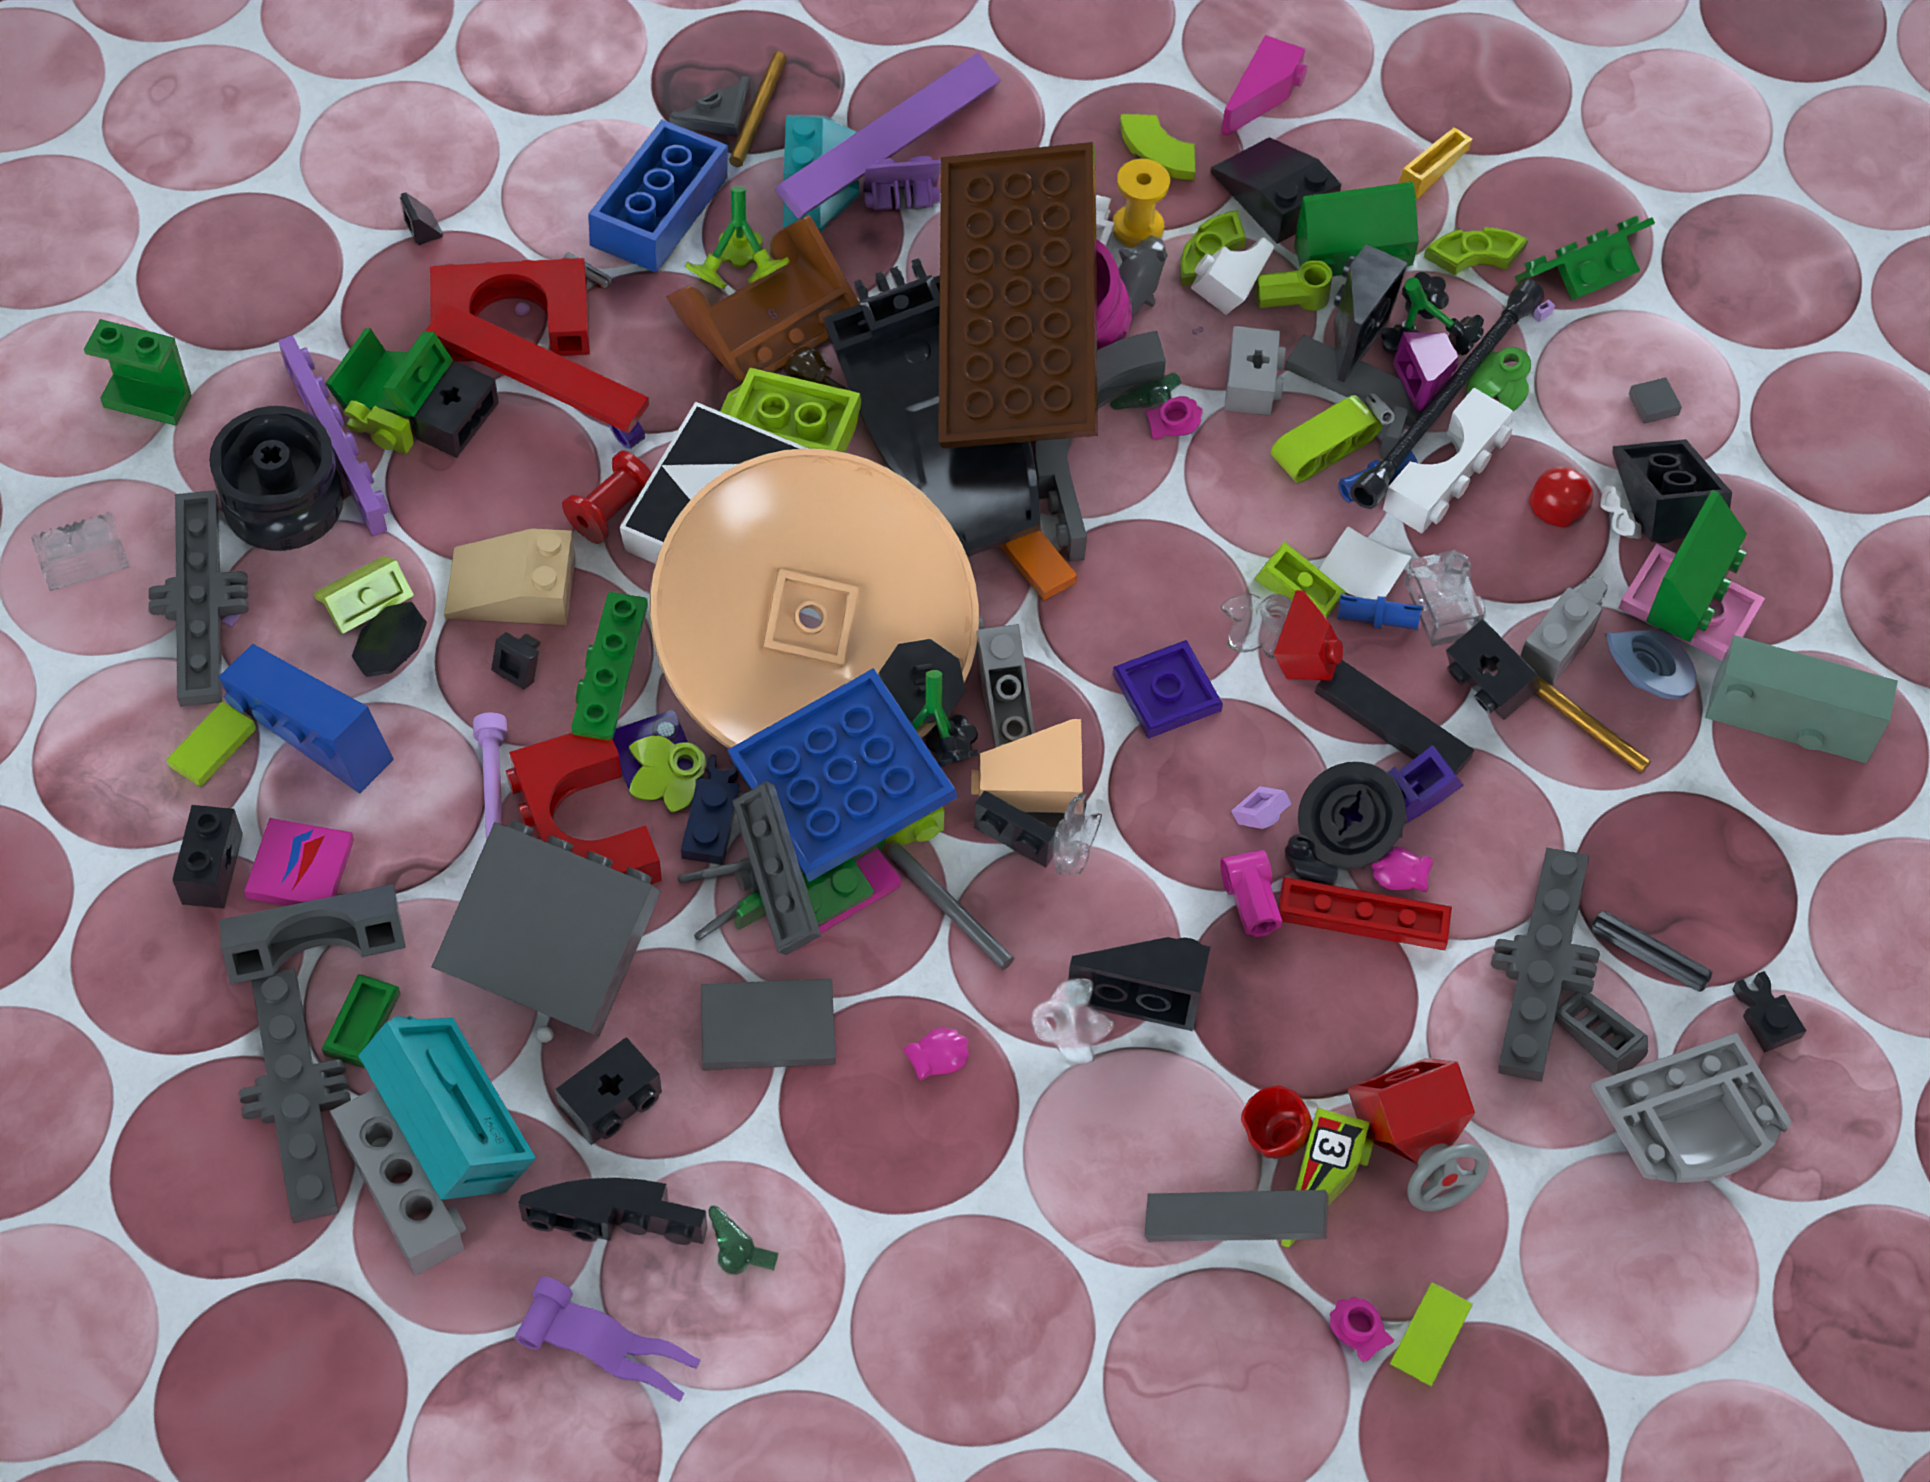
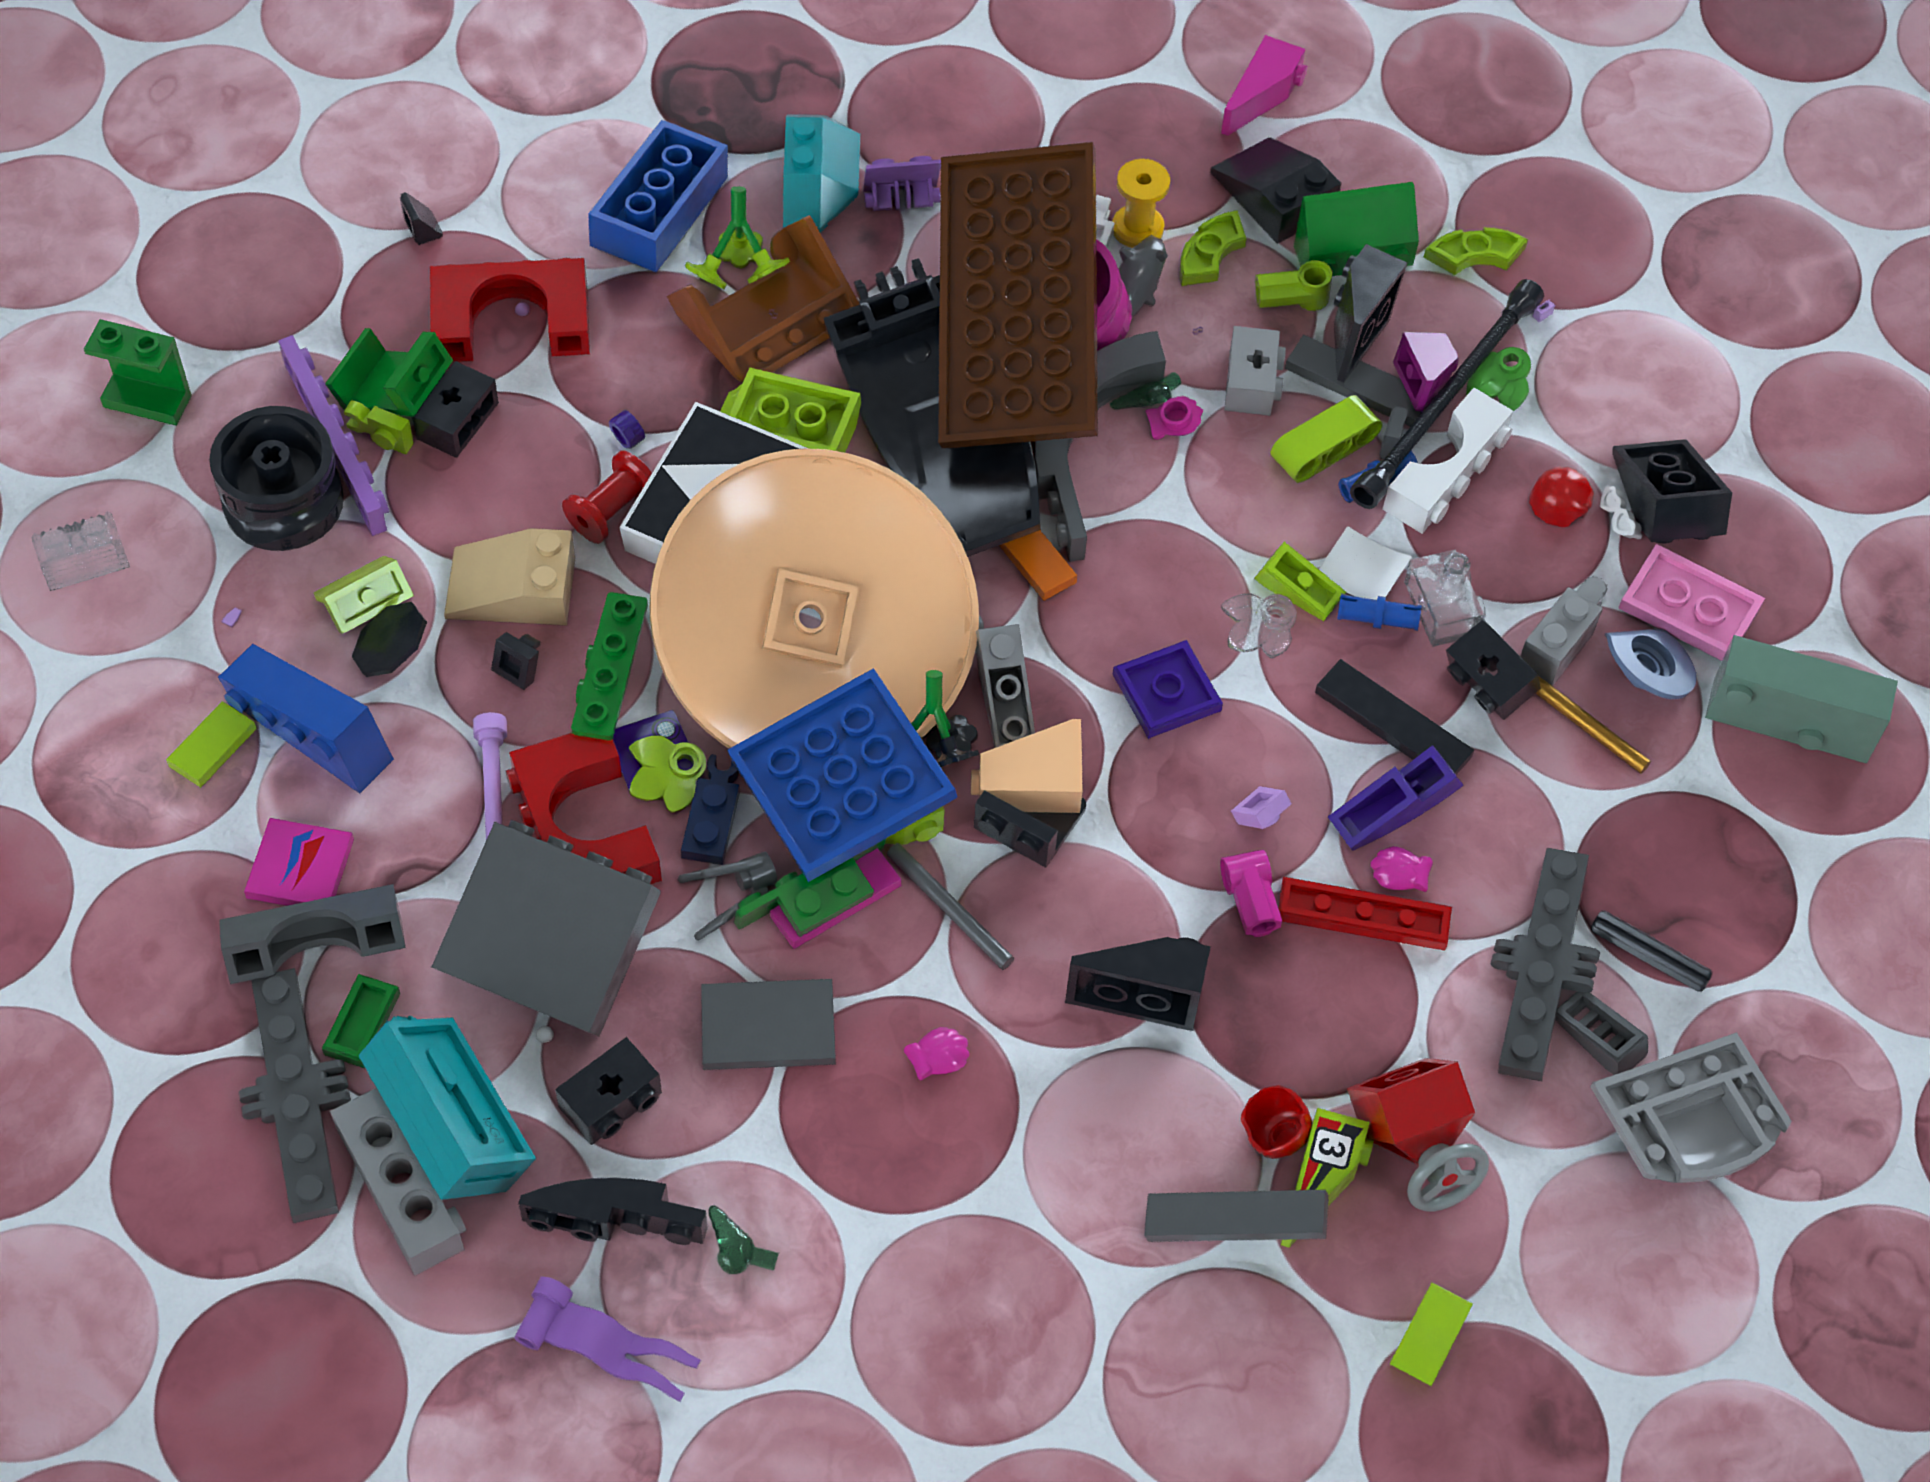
dark grey hinge [148,490,248,707] -> none
black brick [172,805,243,909] -> none
red tile [425,302,649,433] -> none
light grey pin [563,252,611,288] -> none
dark grey tile [669,76,749,136] -> none
pearl gold bar [729,51,787,167] -> none
dark grey tile [732,781,821,955] -> none
medium lavender tile [775,52,1001,219] -> none
dark brown piece [785,347,849,390] -> none
black piece [878,639,966,724] -> none
clear plate [1031,978,1115,1064] -> none
clear plate [1053,793,1102,876] -> none
lime tile [1120,114,1195,181] -> none
white arch [1191,237,1275,315] -> none
red slope [1274,590,1343,681] -> none
black arm [1285,834,1339,886] -> none
black gear [1298,762,1407,870] -> none
dark pink animal [1330,1297,1395,1362] -> none
light grey pin [1365,393,1395,424] -> none
black plant [1381,272,1484,355] -> none
yellow piece [1398,127,1472,200] -> none
green bracket [1514,215,1655,301] -> none
dark grey tile [1628,378,1682,424] -> none
green slope [1646,490,1747,643] -> none
black plate [1732,971,1806,1053] -> none

